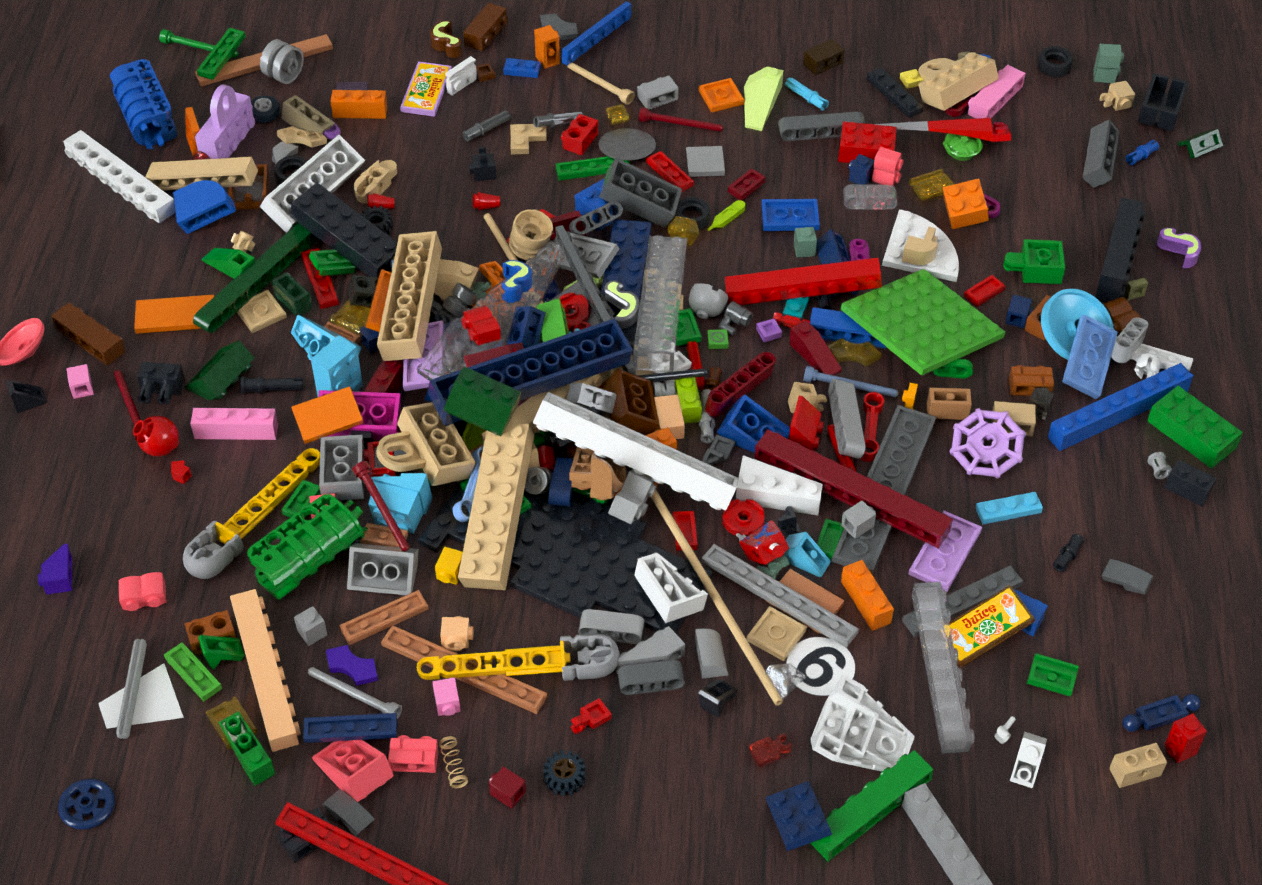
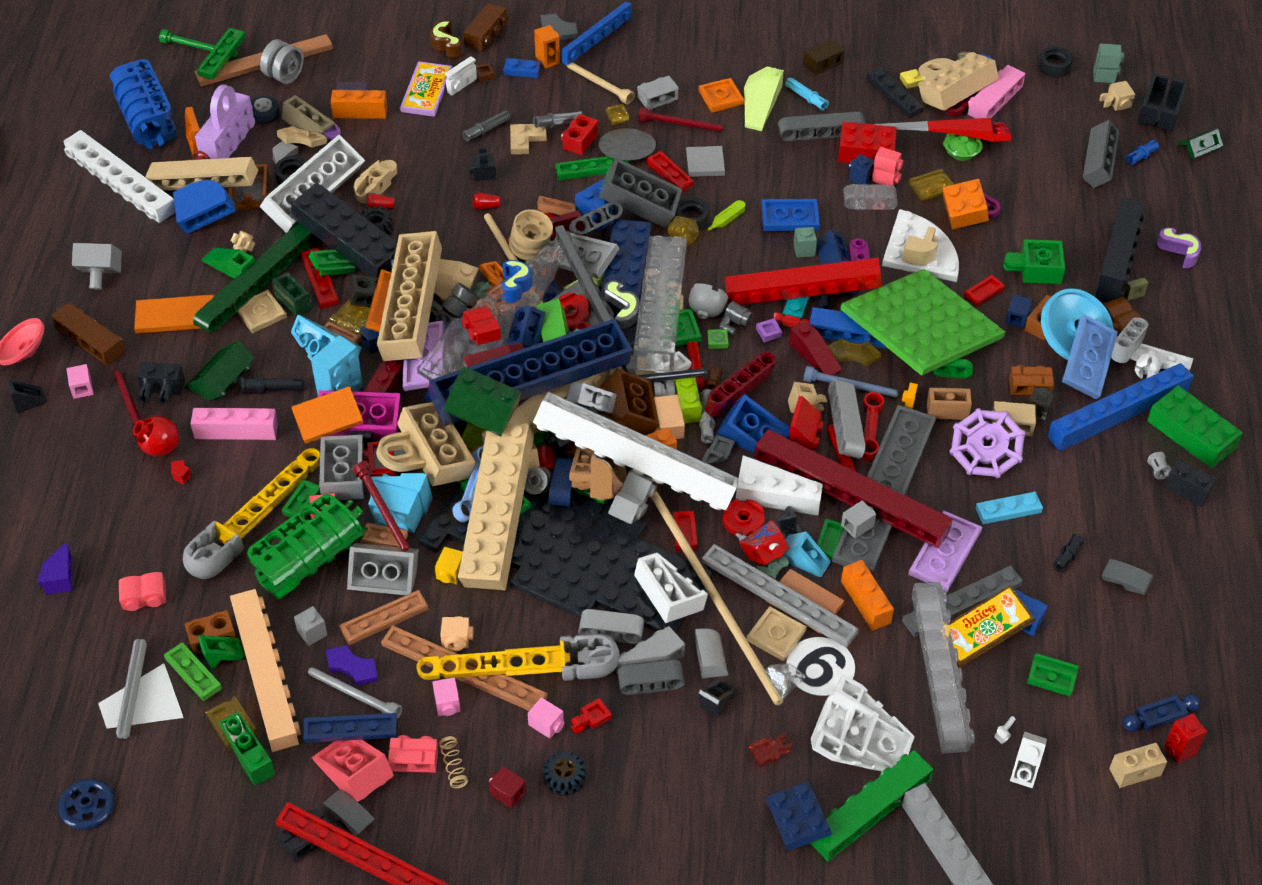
dark red plate [727,168,766,201] -> none
none -> light grey brick [72,243,122,290]
none -> bright pink brick [528,697,564,738]
none -> nougat plate [537,195,576,215]

